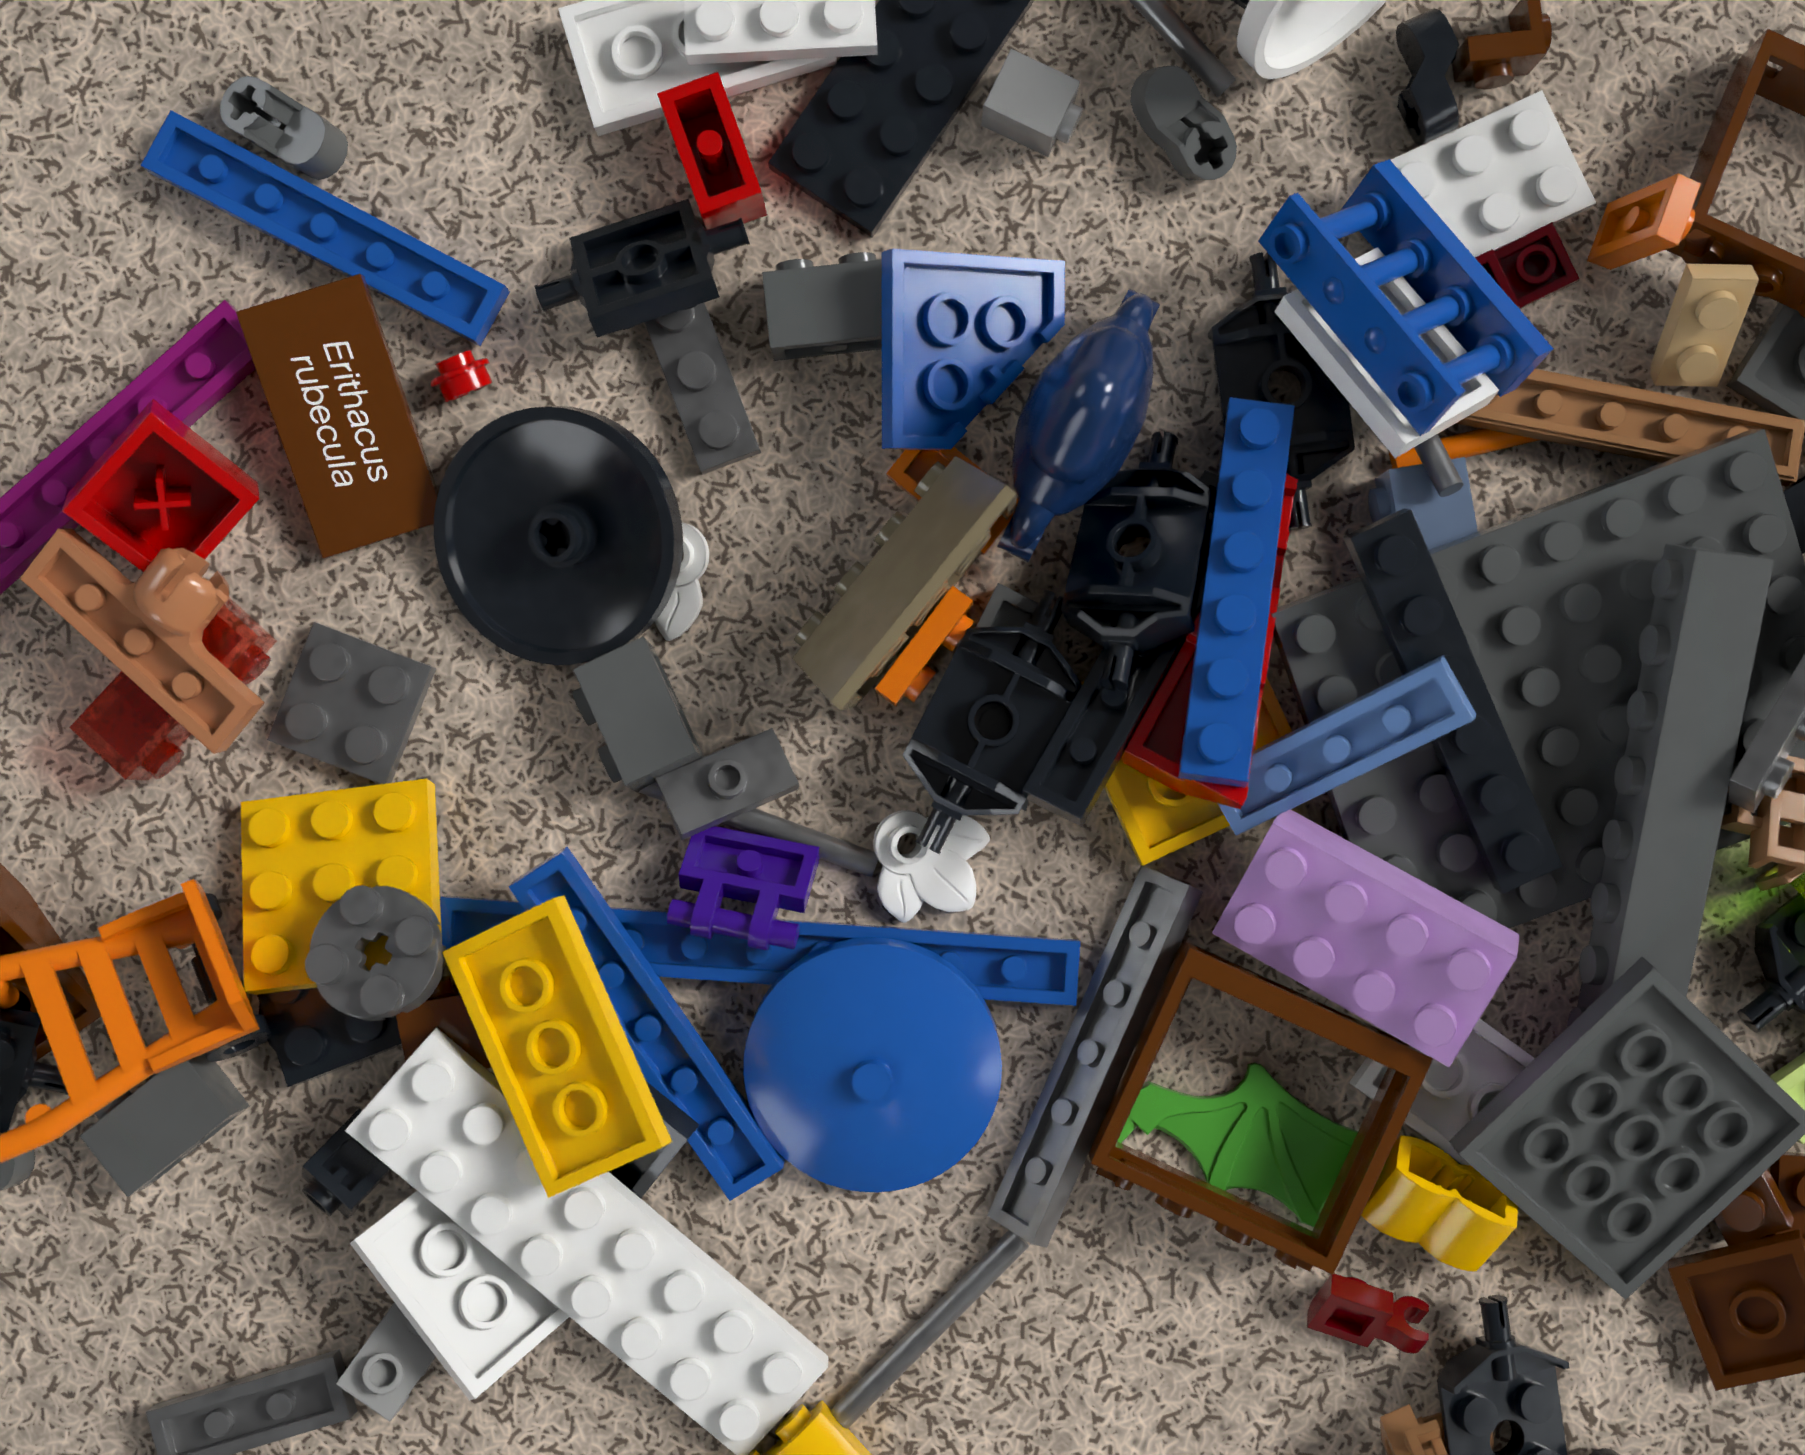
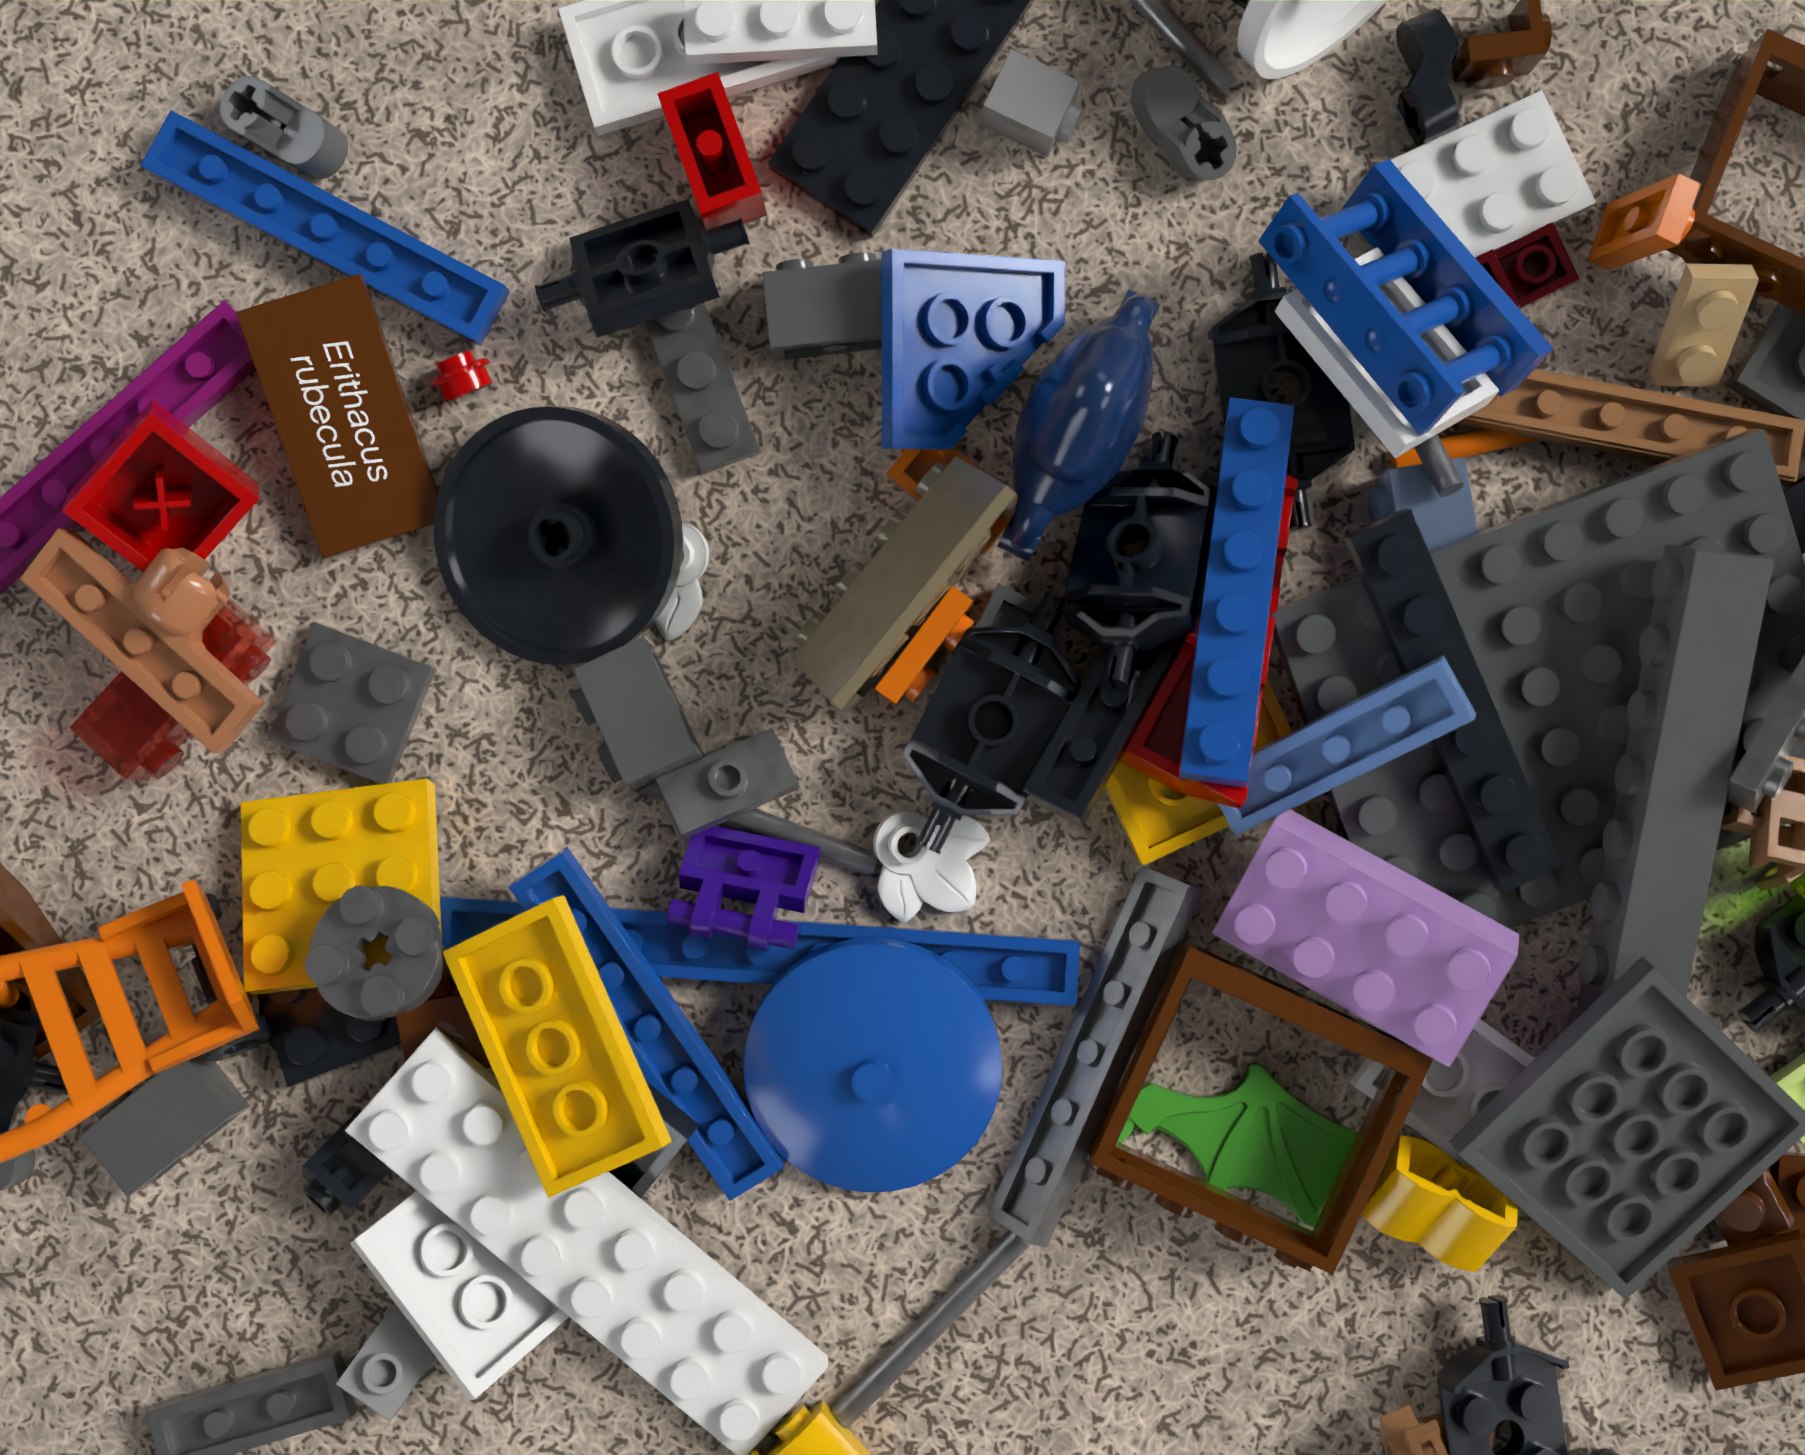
dark red plate [1307,1273,1429,1354] -> none

